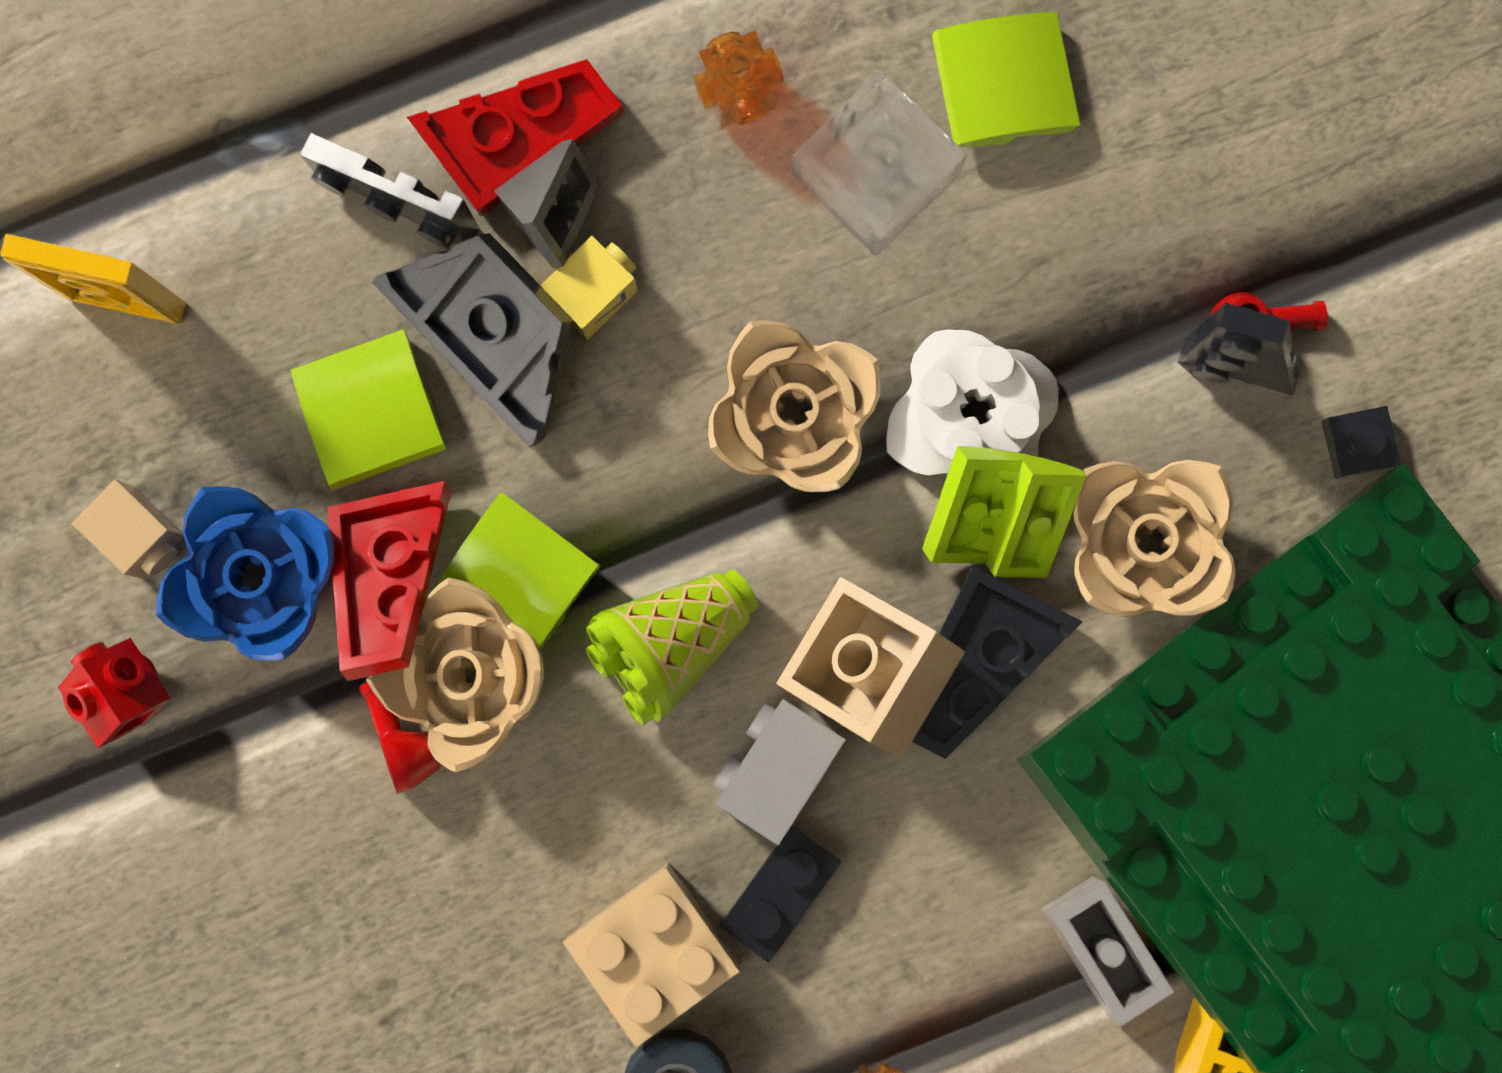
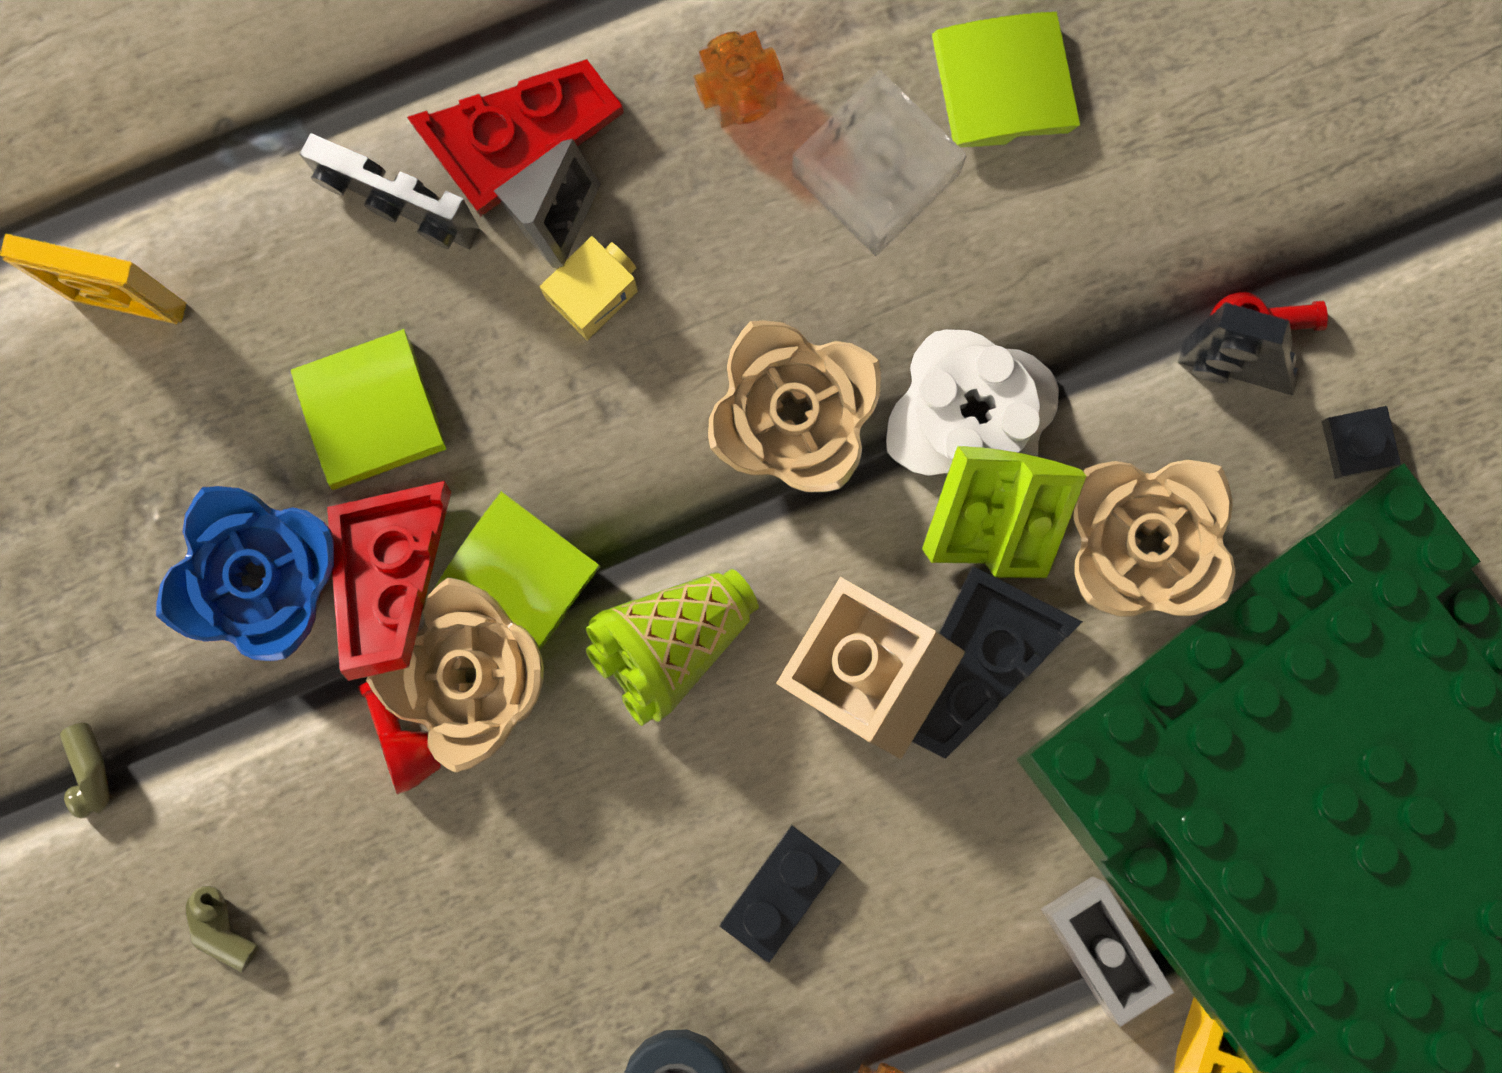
red brick [57,637,171,748] -> none
tan brick [71,479,184,579] -> none
wing [372,233,573,447] -> none
tan brick [562,863,740,1047] -> none
light grey brick [712,699,846,845] -> none
none -> olive arm [60,723,110,819]
none -> olive arm [186,886,258,973]

